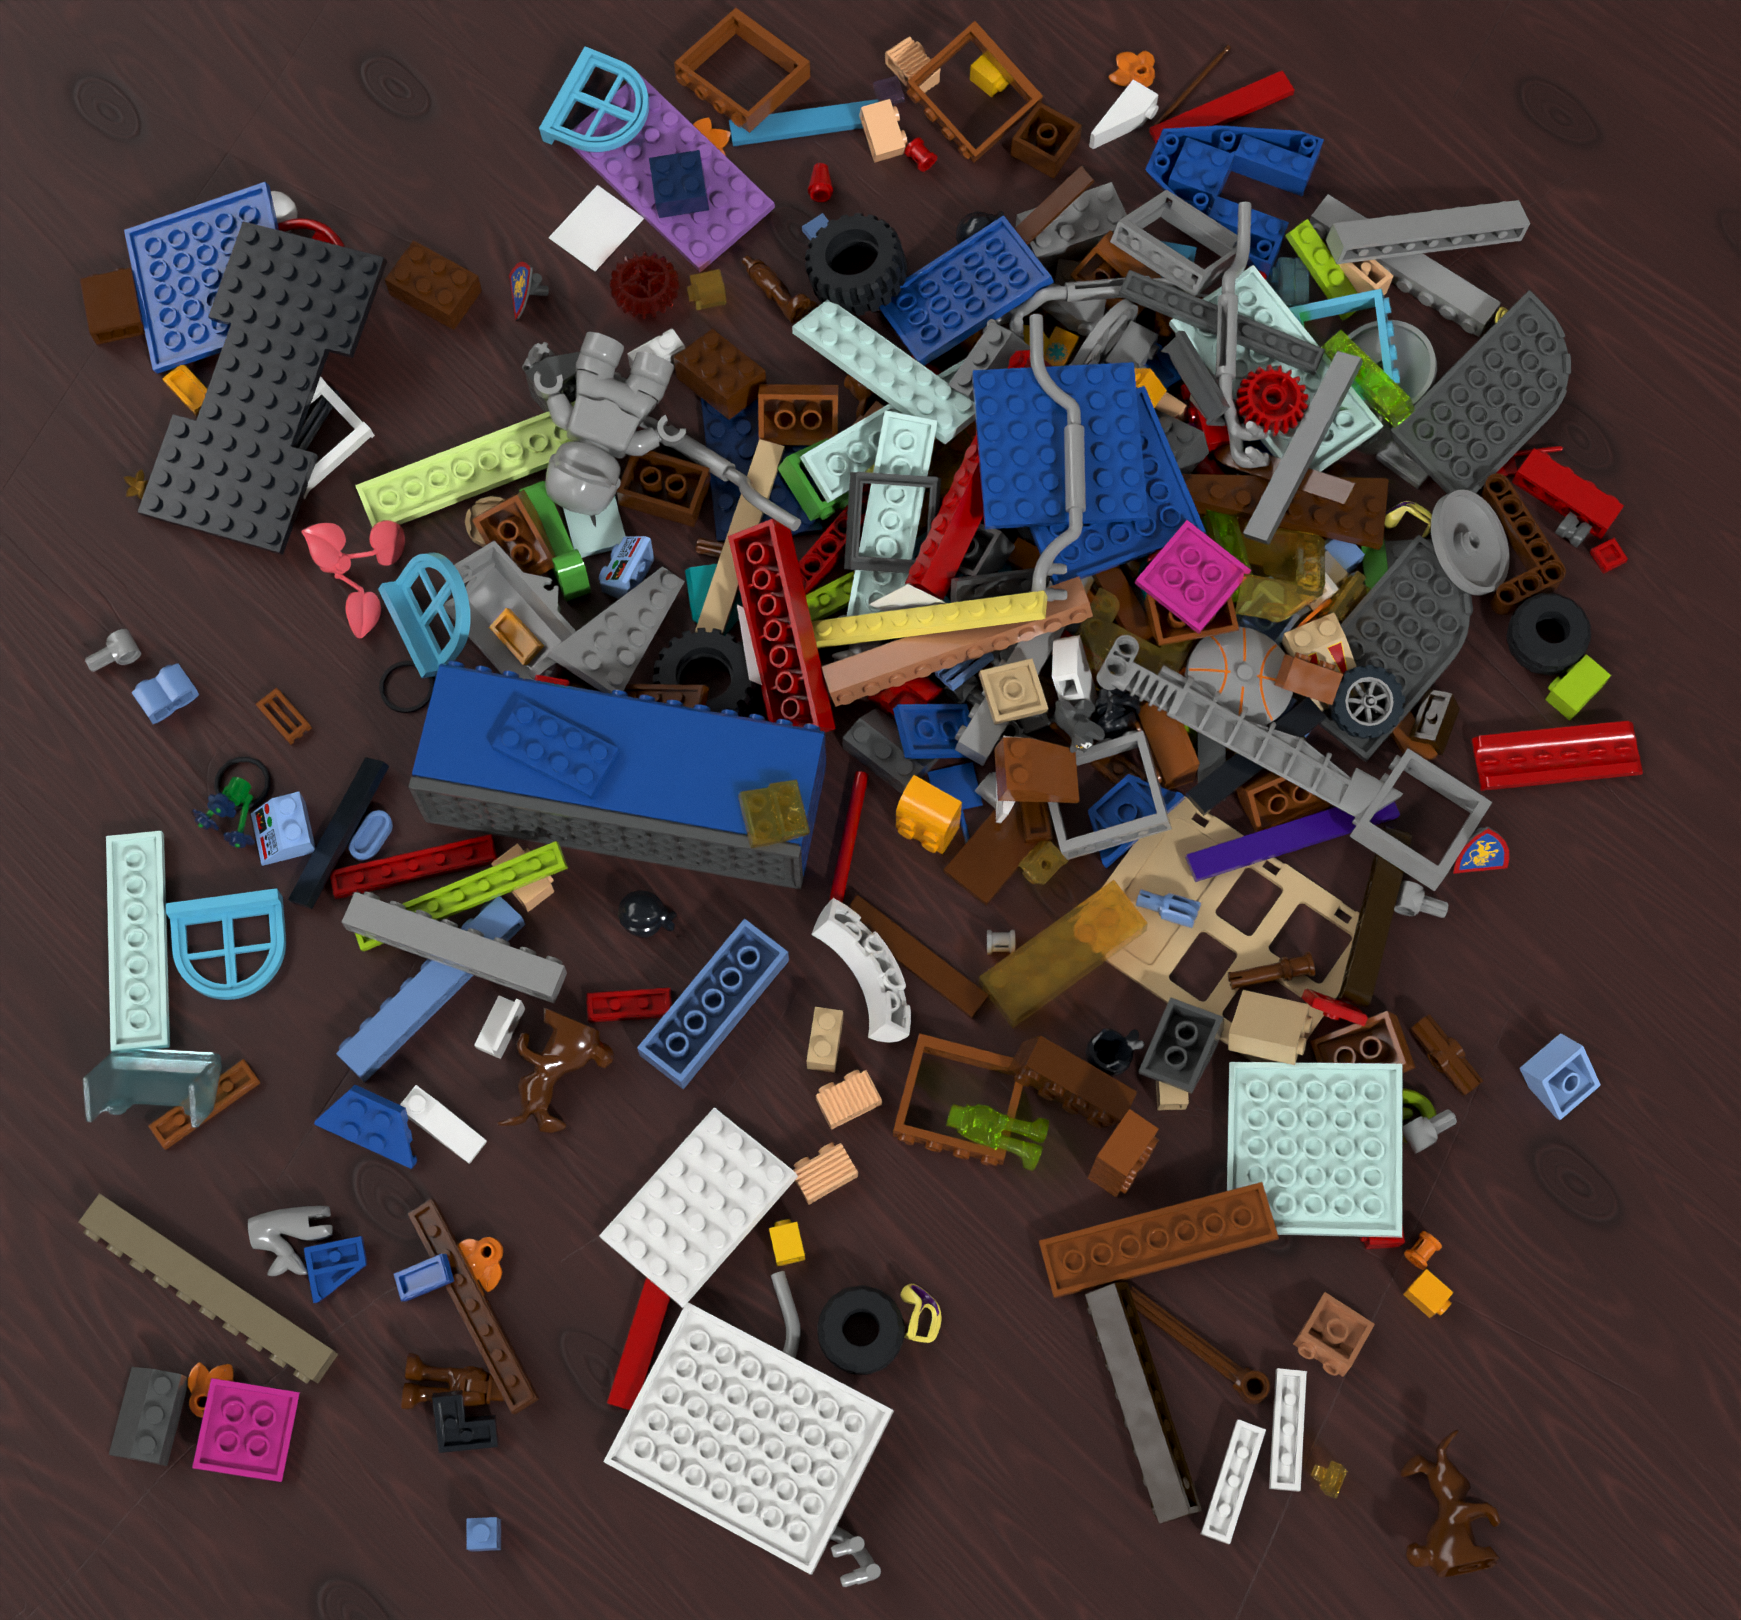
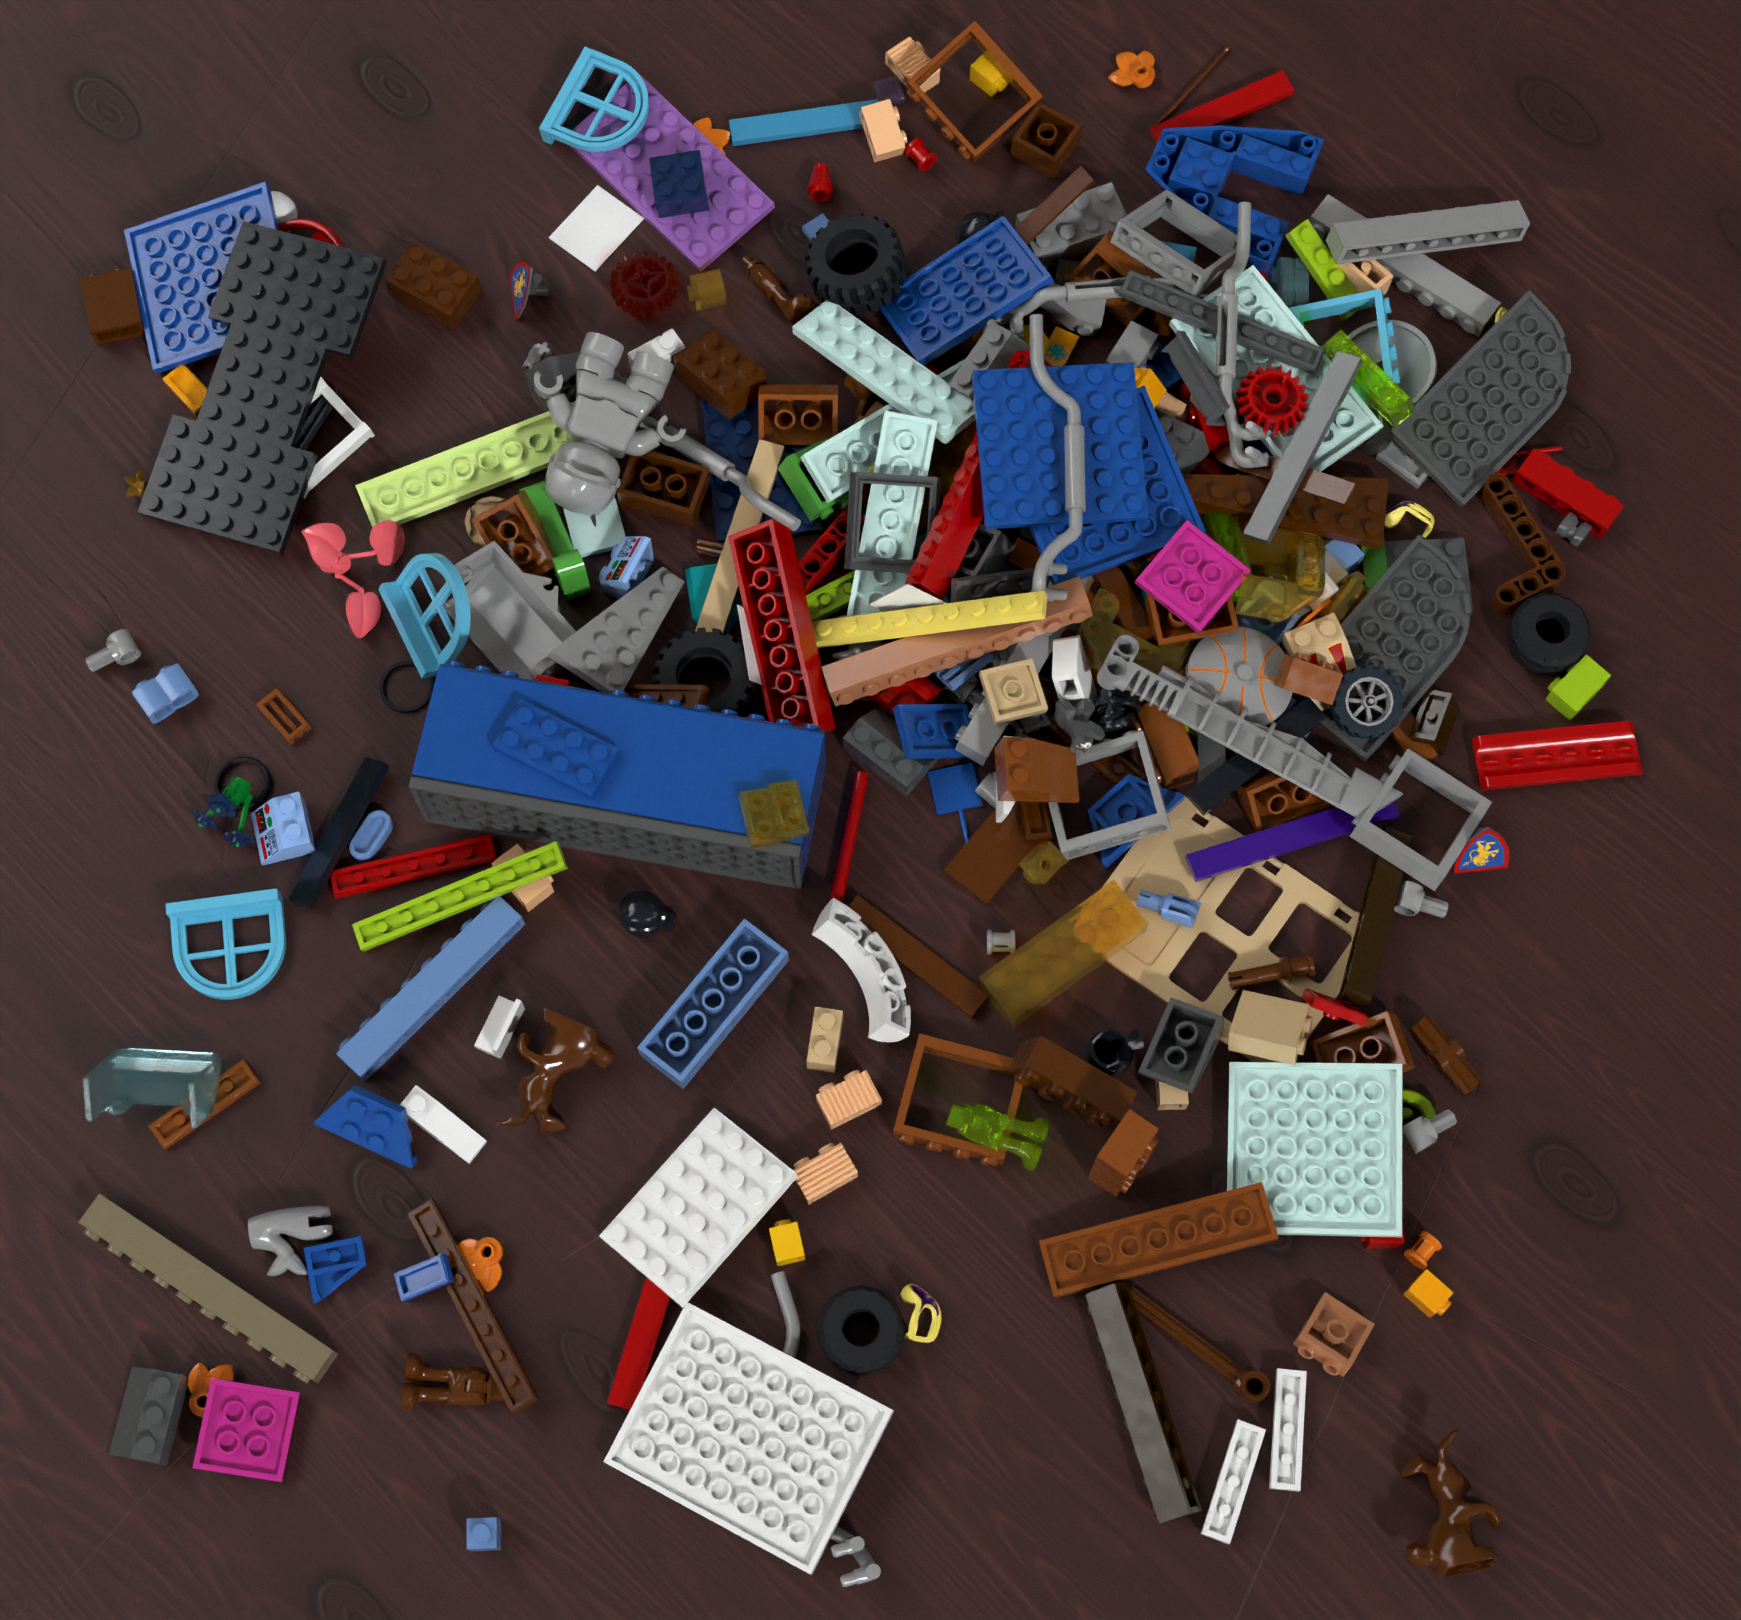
light aqua plate [106,831,170,1053] -> none
light grey brick [342,892,567,1004] -> none
black plate [432,1390,499,1453] -> none
light orange tile [489,608,544,665] -> none
red tile [587,988,672,1022] -> none
dark orange window [674,8,810,133] -> none
light orange brick [896,775,962,854] -> none
light grey window [1070,299,1138,365] -> none
white slope [1089,79,1159,149] -> none
clear yellow tile [1311,1461,1347,1499] -> none
light grey dish [1431,490,1509,595] -> none
light blue slope [1520,1033,1601,1120] -> none
red tile [1589,538,1628,574] -> none

